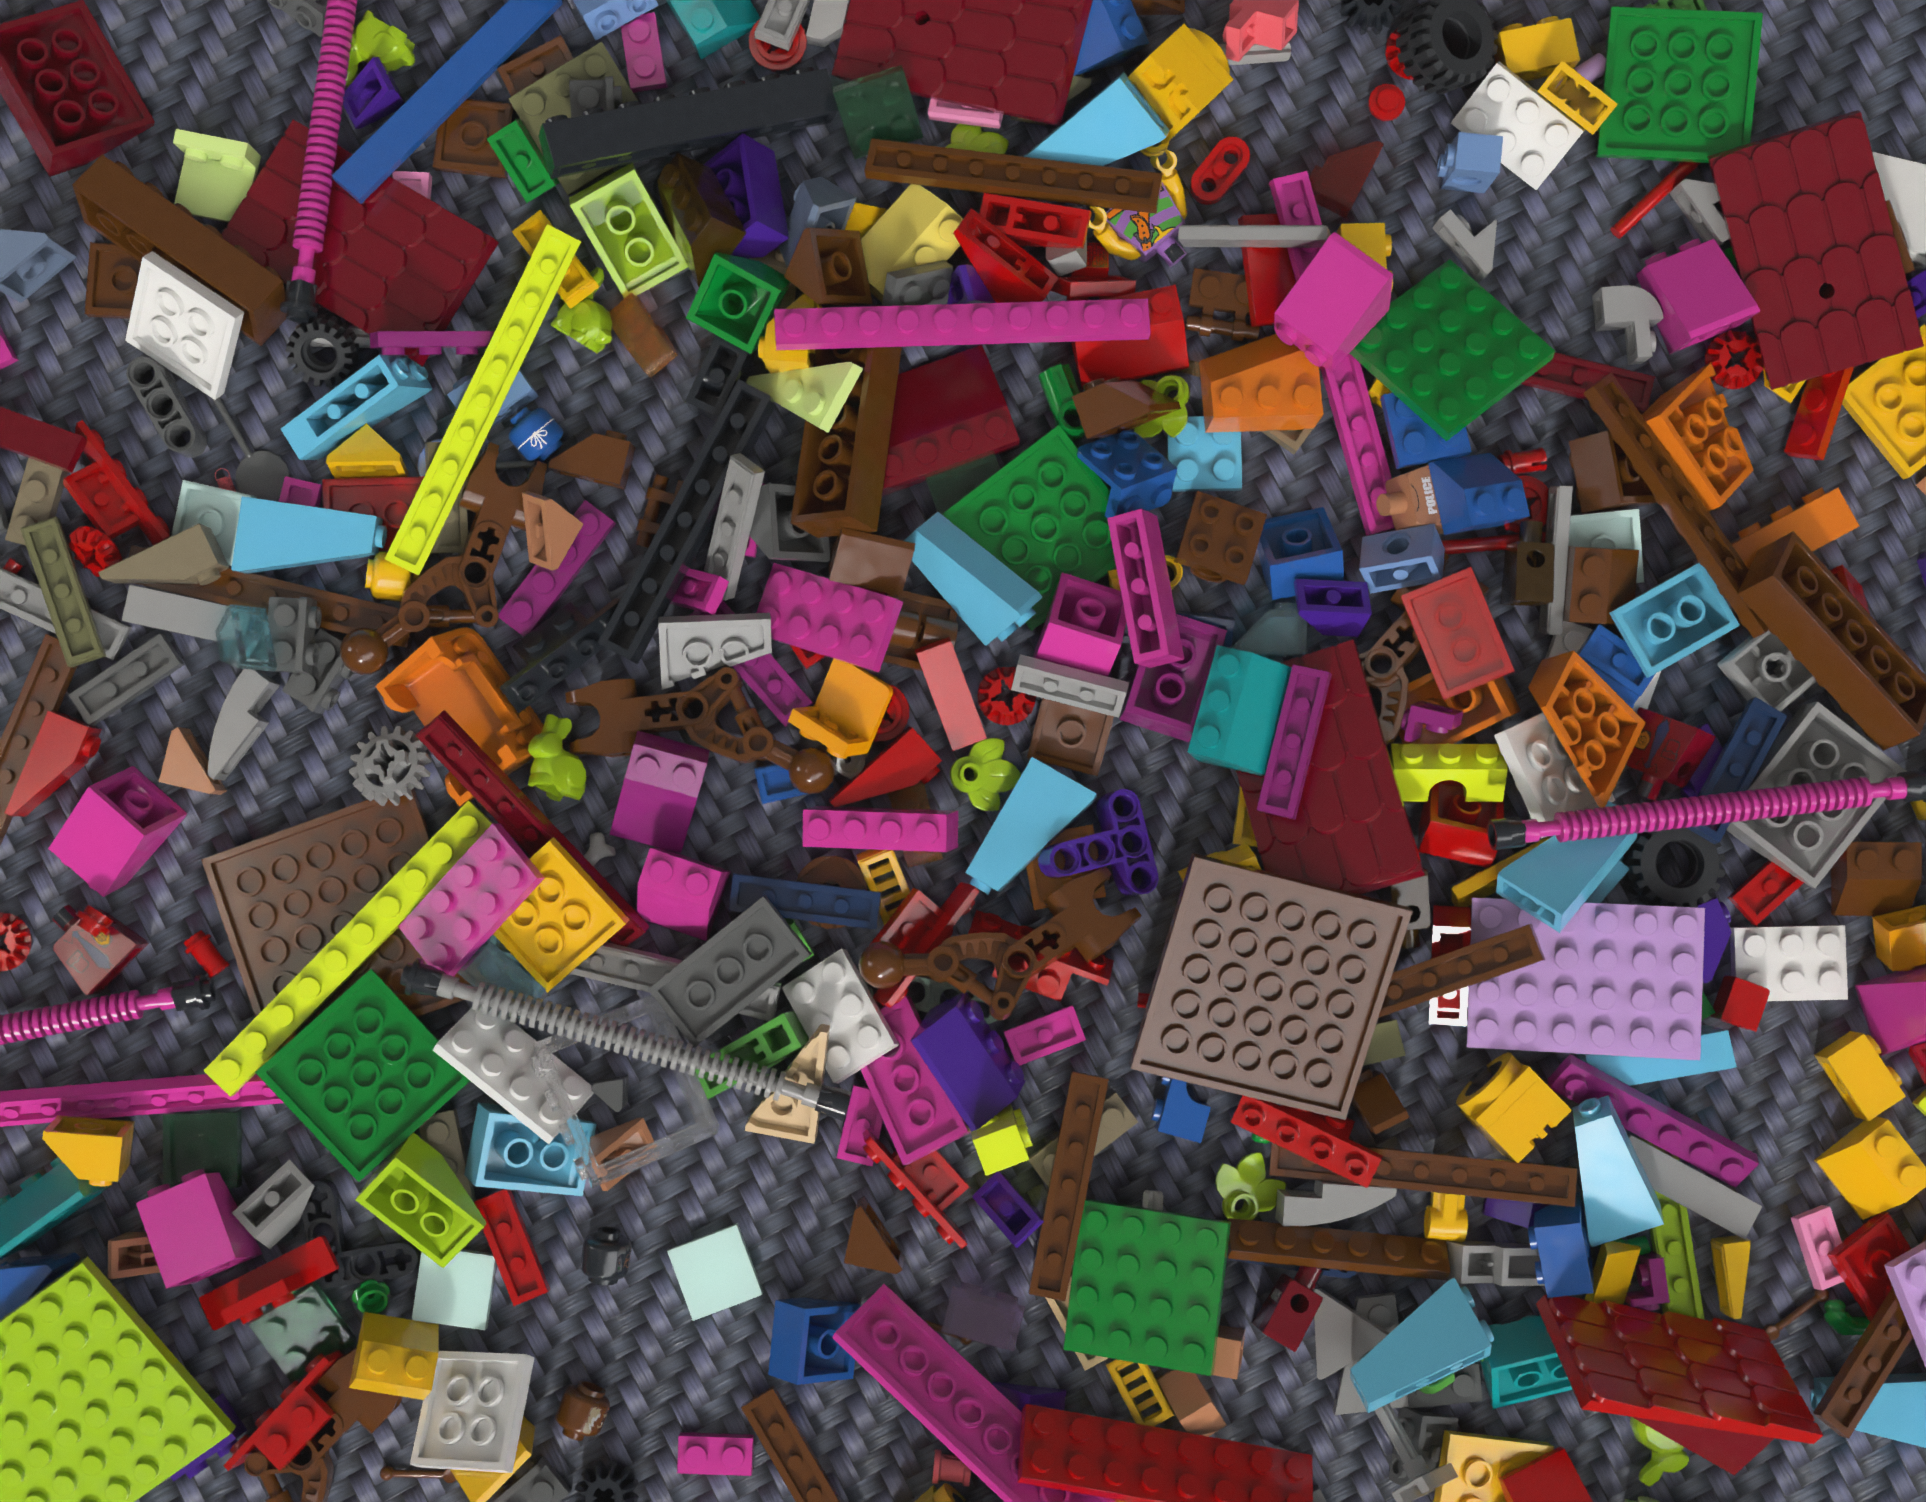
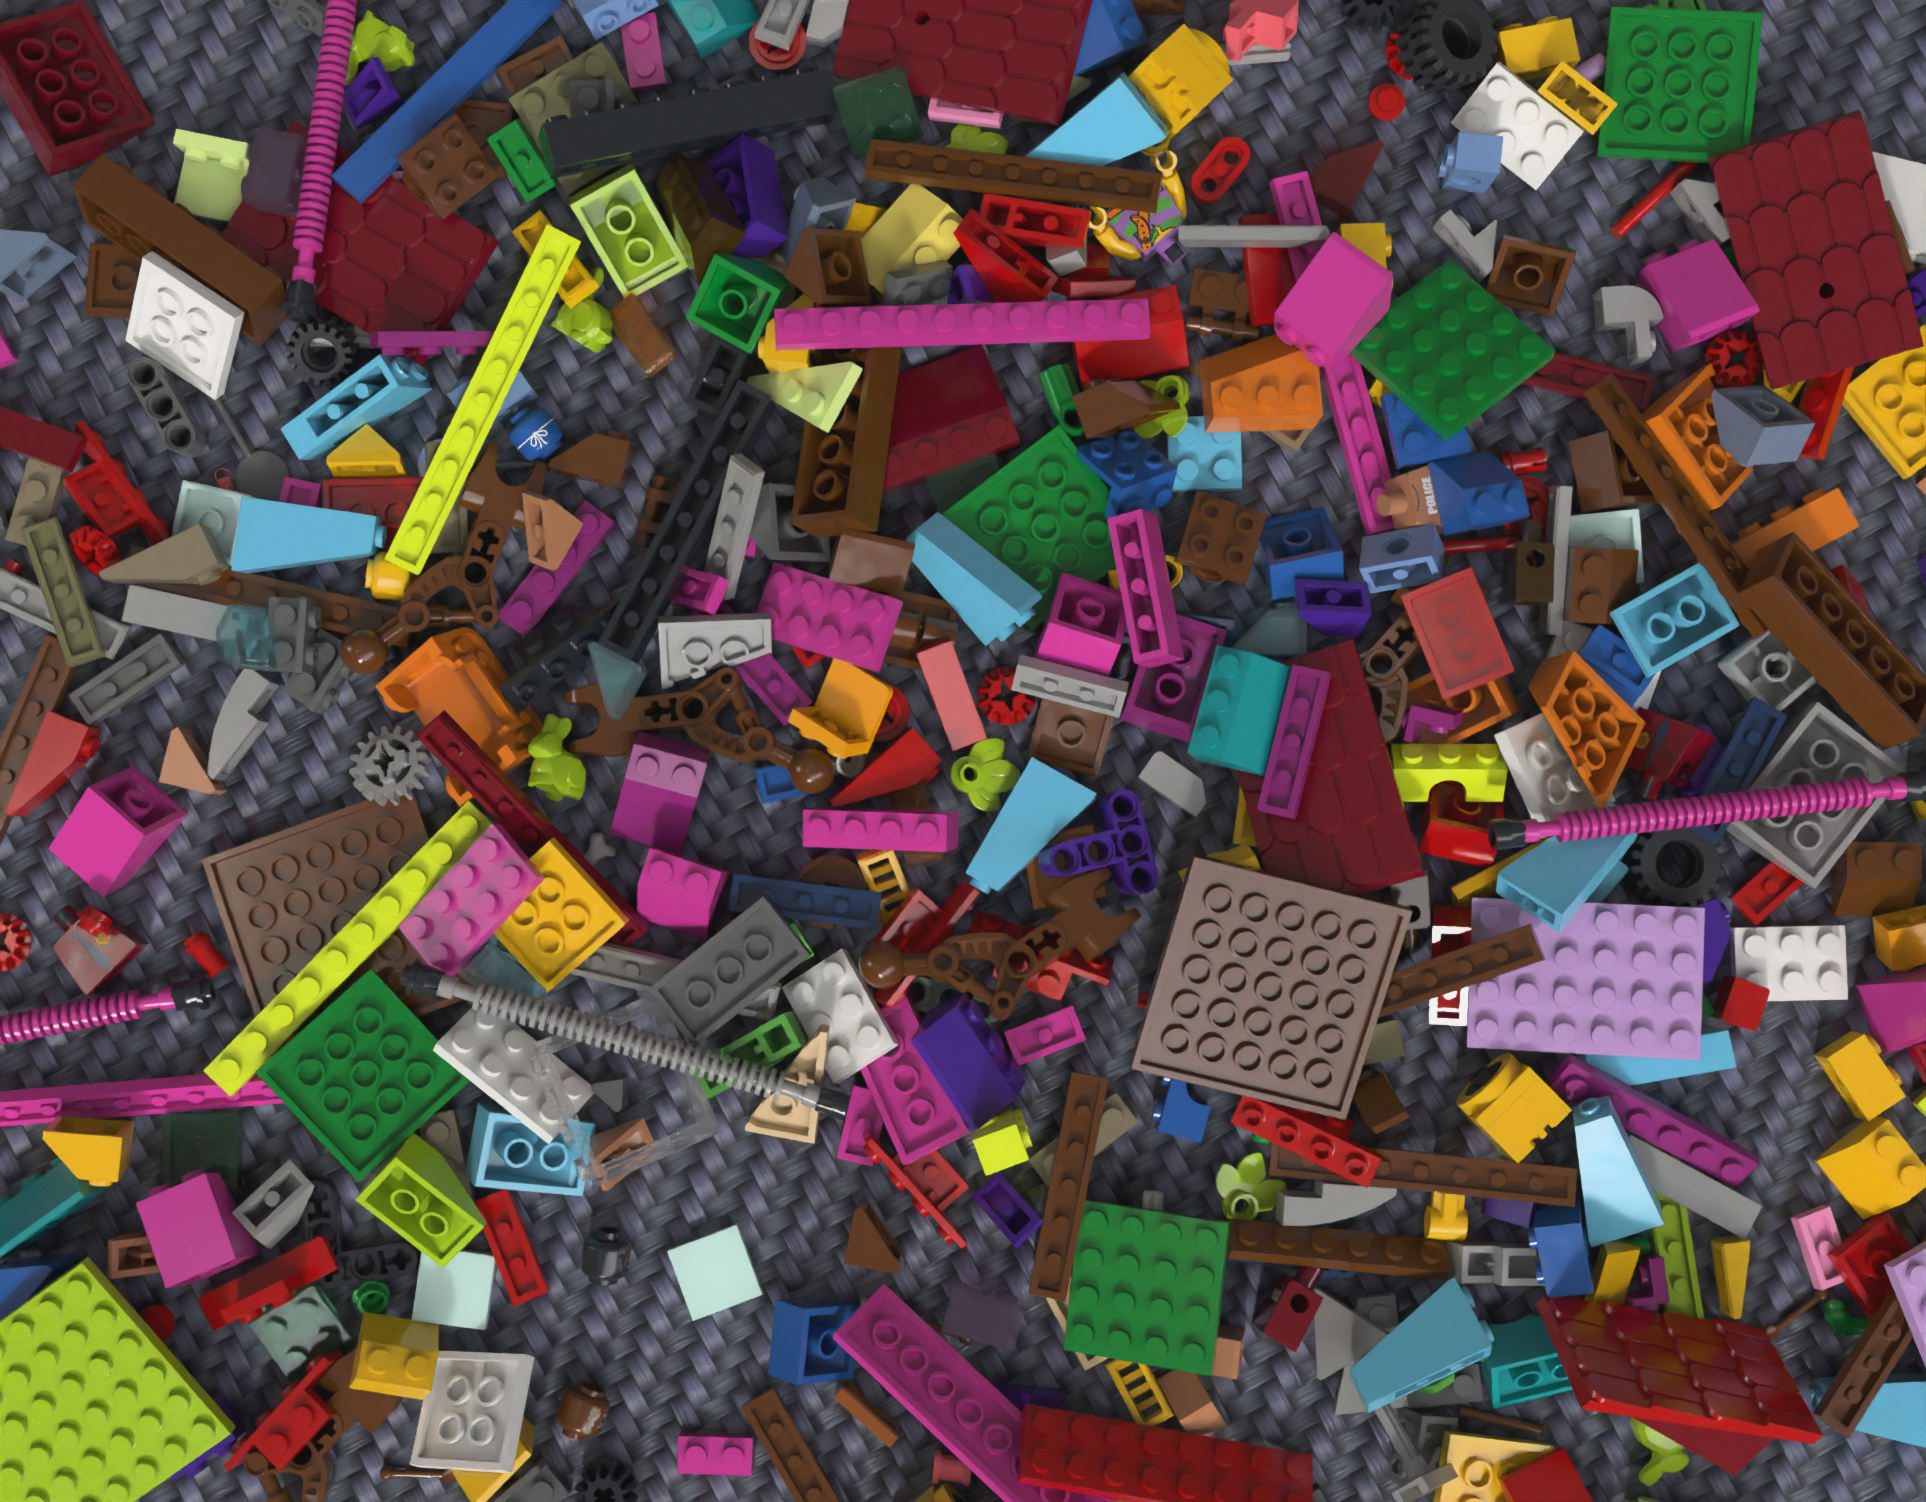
none -> red plate [139,1305,175,1342]
none -> clear purple brick [241,128,308,217]
none -> reddish brown plate [395,114,498,219]
none -> clear light blue slope [588,642,647,721]
none -> dark orange tile [834,1380,899,1448]
none -> light grey piece [1137,752,1206,818]
none -> reddish brown piece [1458,1406,1545,1437]
none -> reddish brown slope [1484,235,1576,316]
none -> sand blue slope [1711,385,1815,467]

